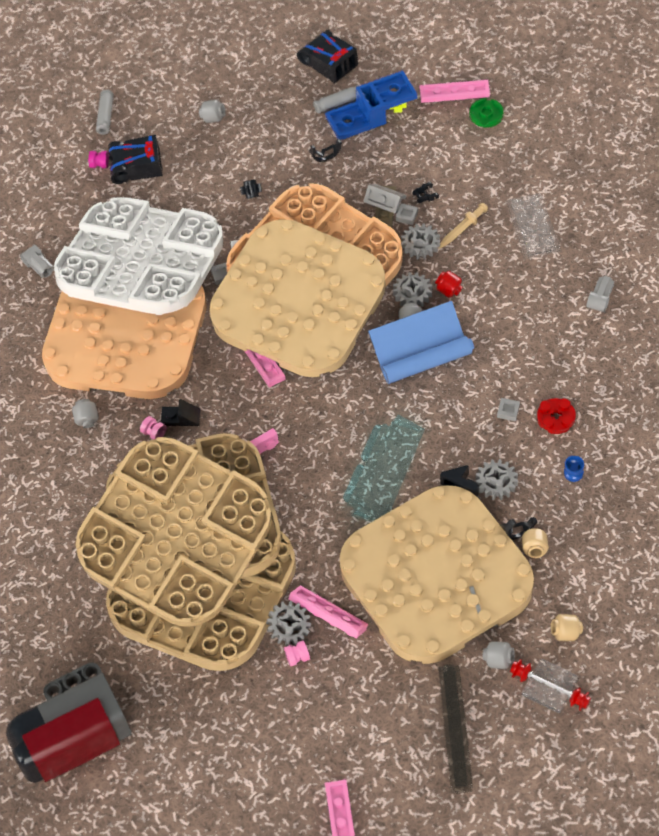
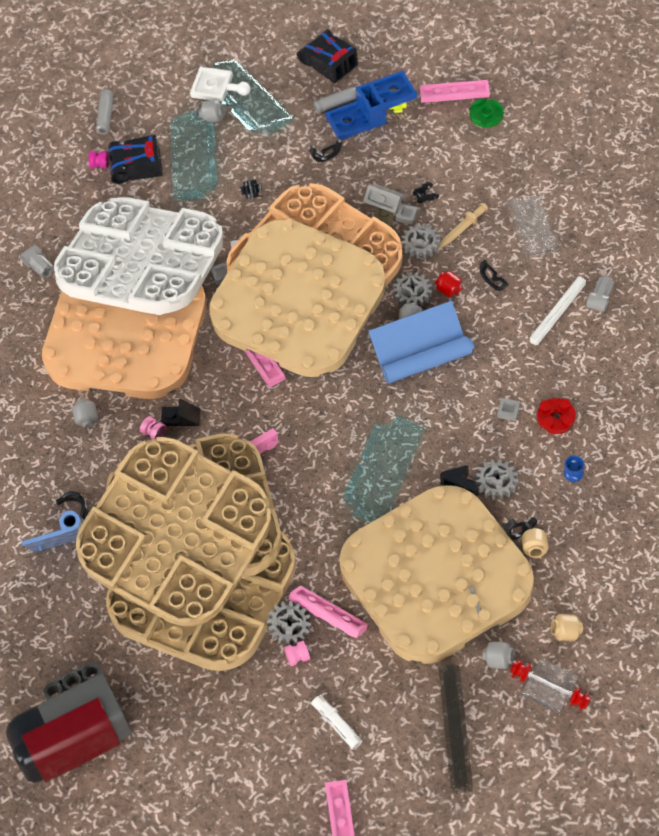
none -> medium blue door [22,511,84,553]
none -> black helmet [56,491,88,520]
none -> clear light blue slope [171,110,217,202]
none -> white plate [190,67,251,102]
none -> clear light blue slope [212,59,294,136]
none -> white pin [311,695,362,750]
none -> black helmet [479,260,509,291]
none -> white axle [530,277,586,345]

